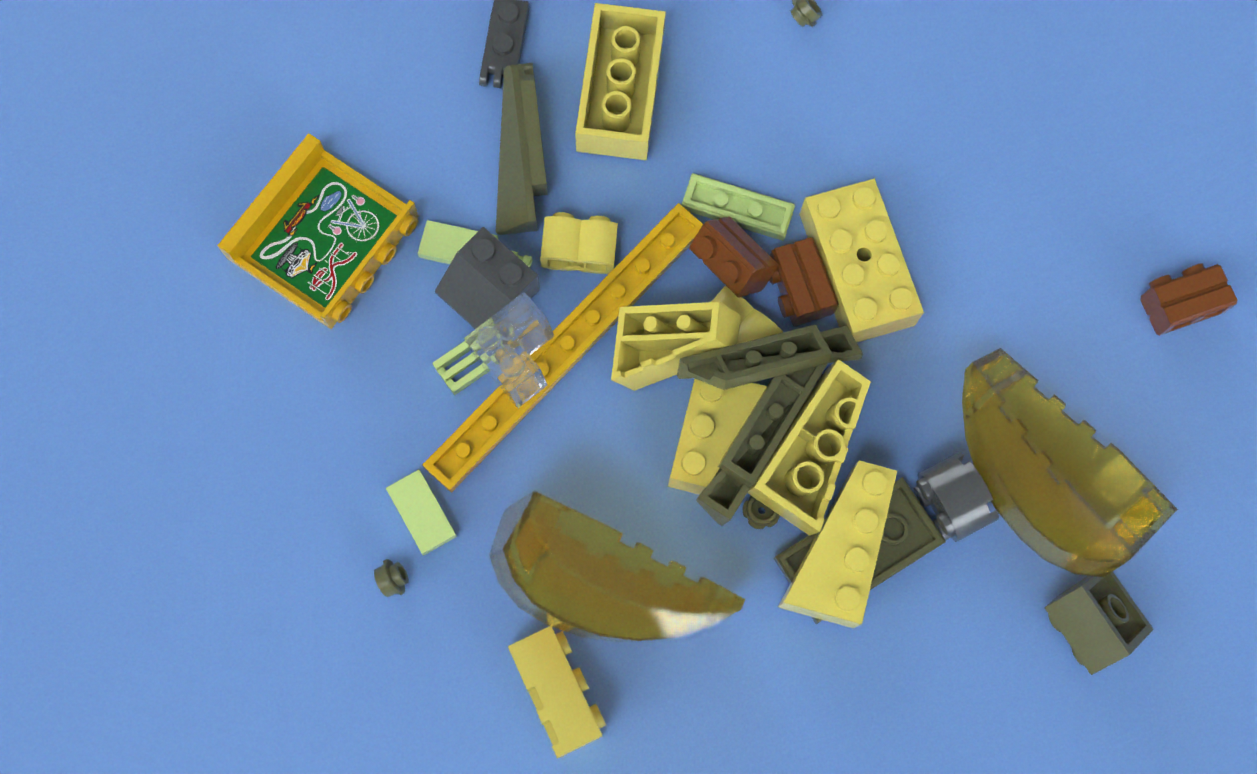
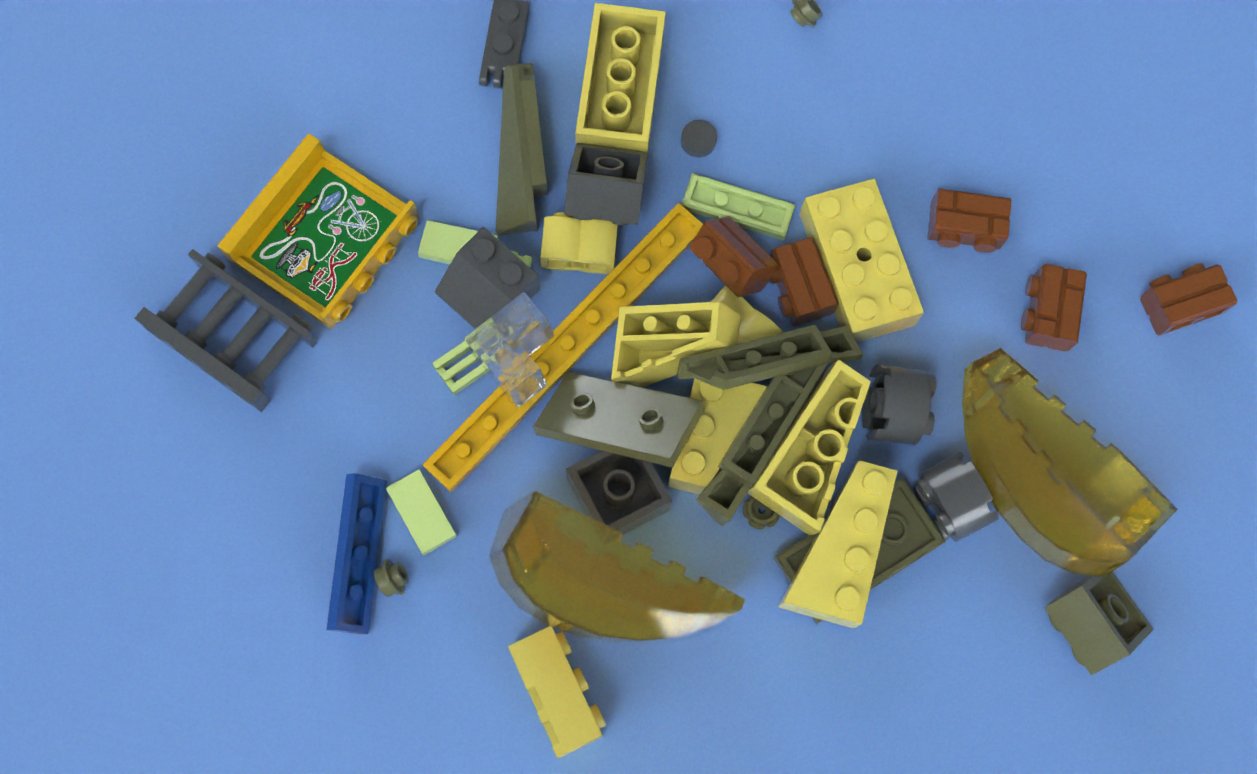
none -> dark grey fence [134,249,317,413]
none -> blue plate [326,473,387,634]
none -> olive plate [533,372,705,467]
none -> dark grey brick [564,143,648,225]
none -> dark grey brick [566,451,672,546]
none -> dark grey tile [681,120,717,158]
none -> dark grey brick [862,364,936,445]
none -> dark orange brick [927,188,1011,253]
none -> dark orange brick [1021,264,1087,352]

